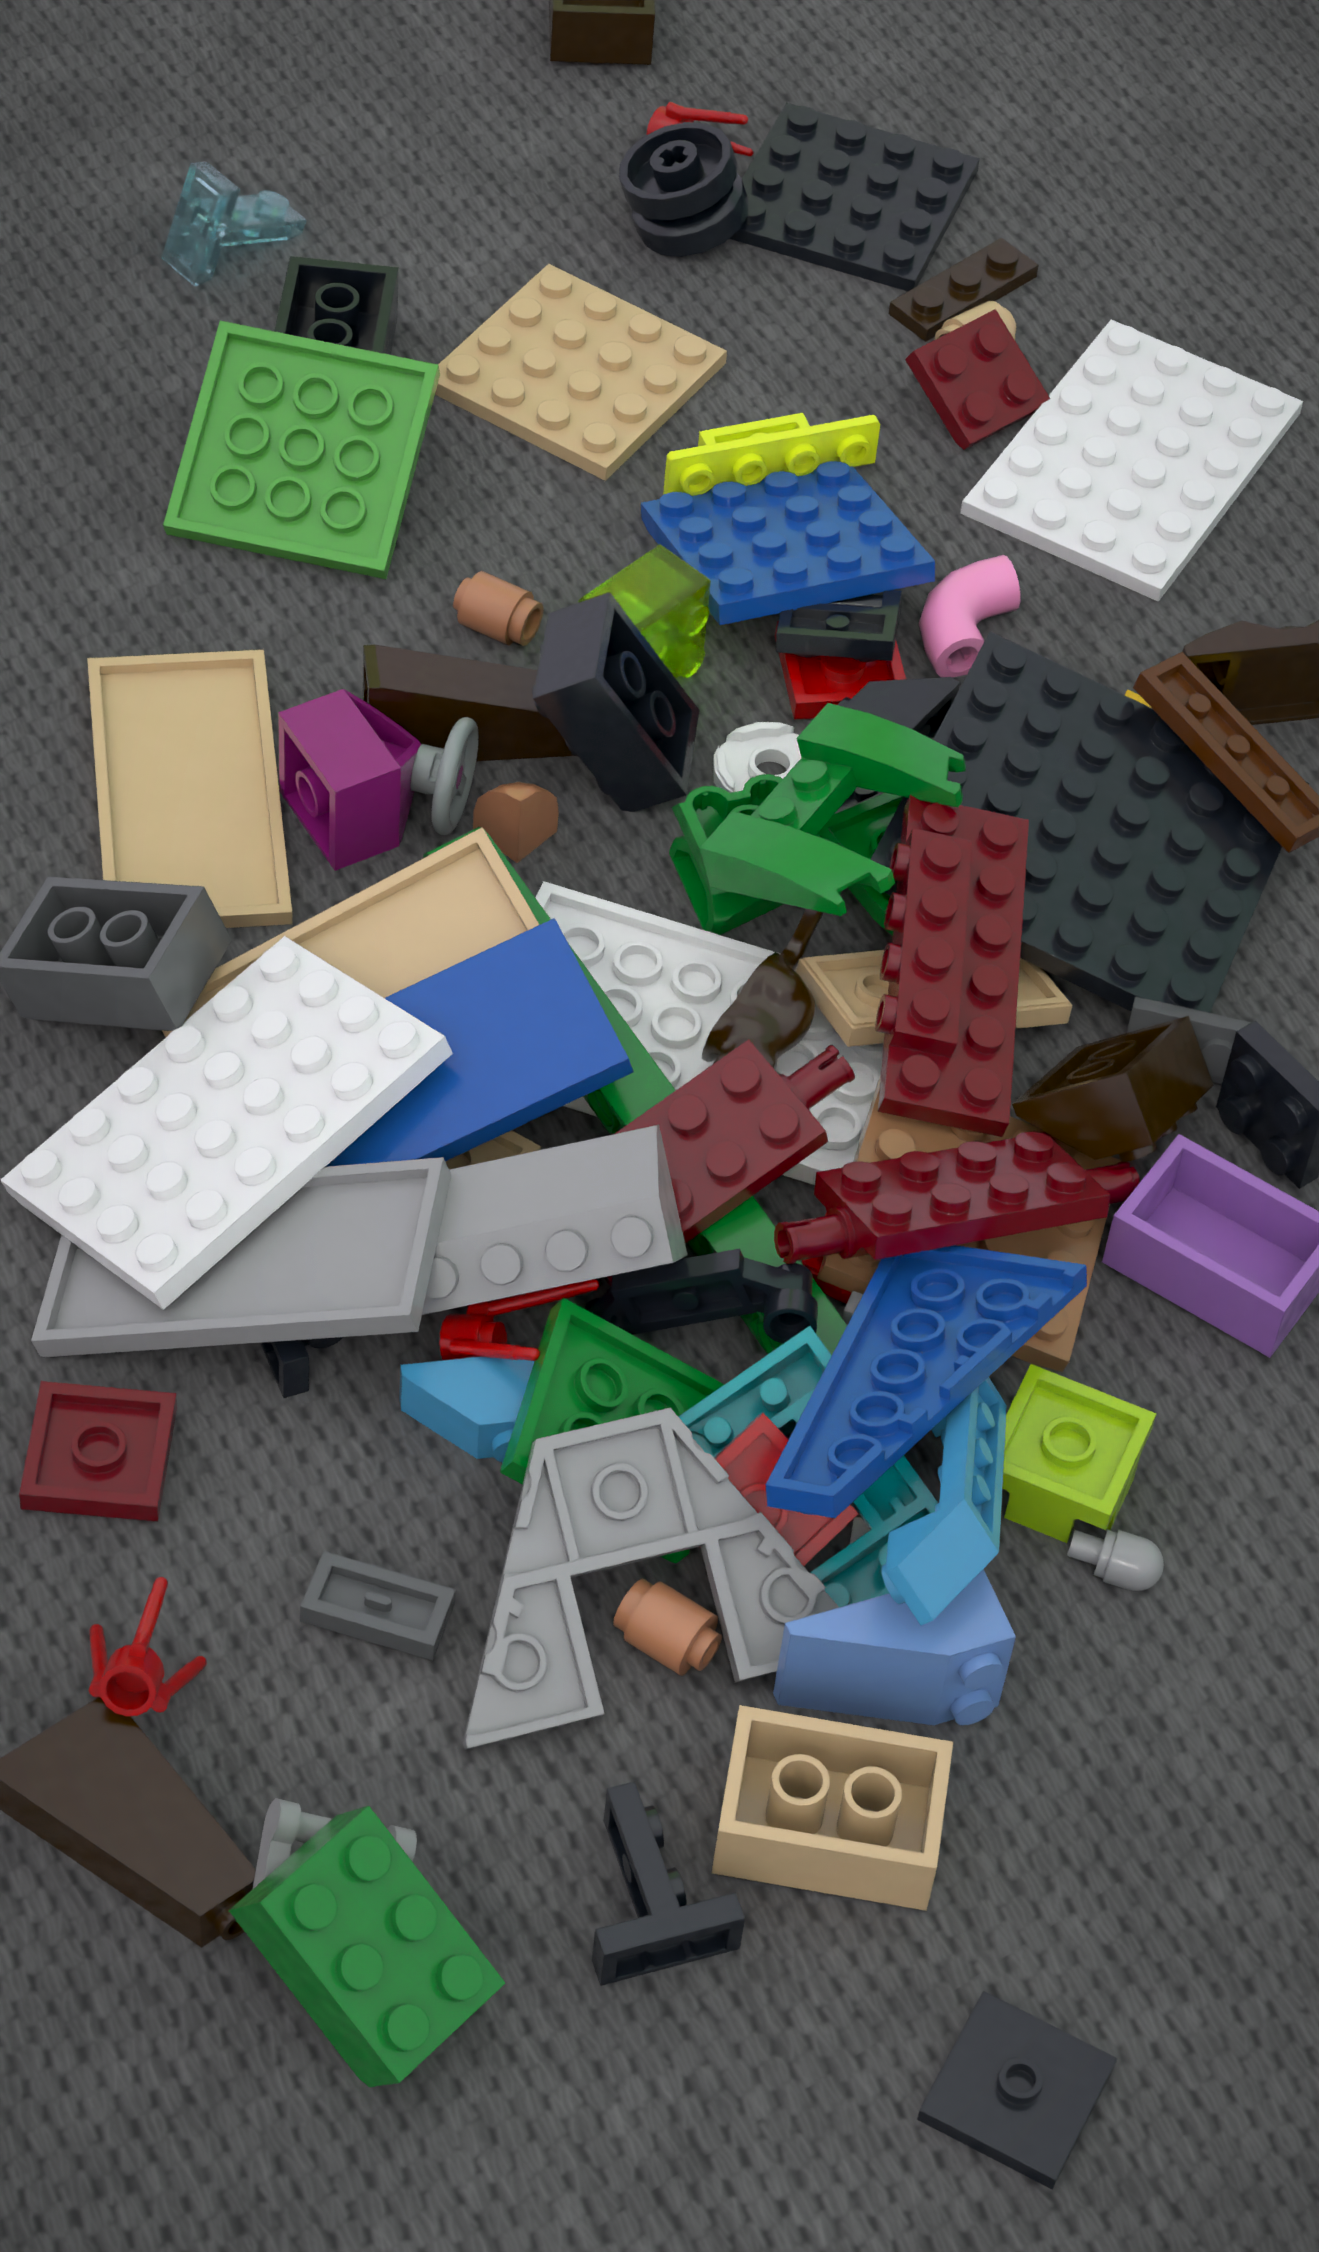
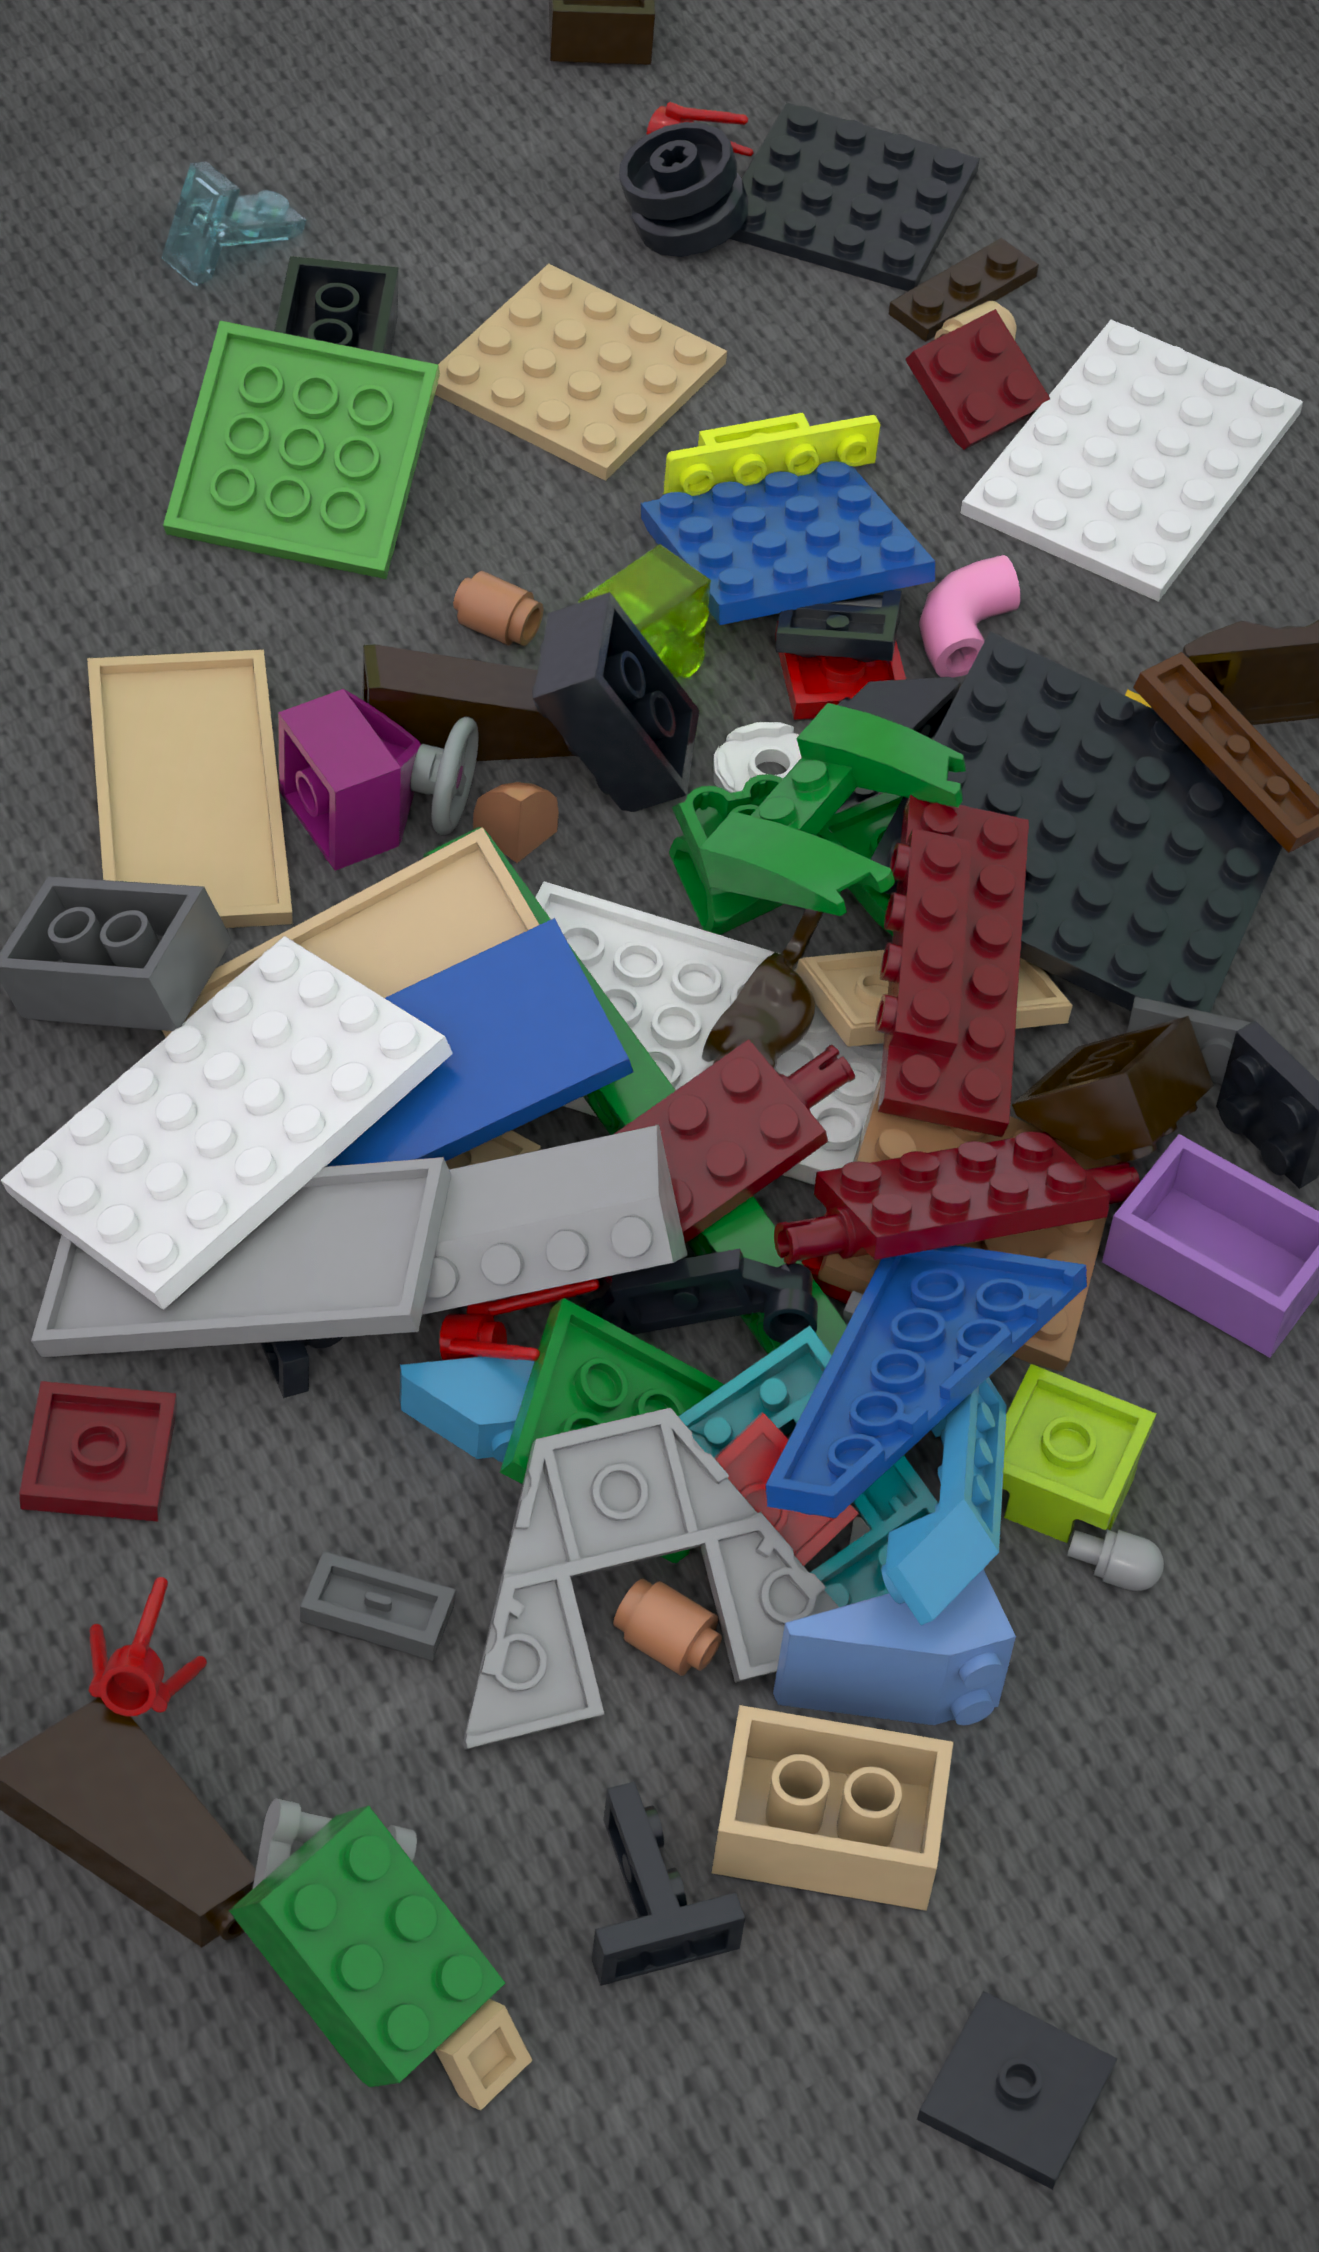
none -> tan plate [435,1999,533,2111]

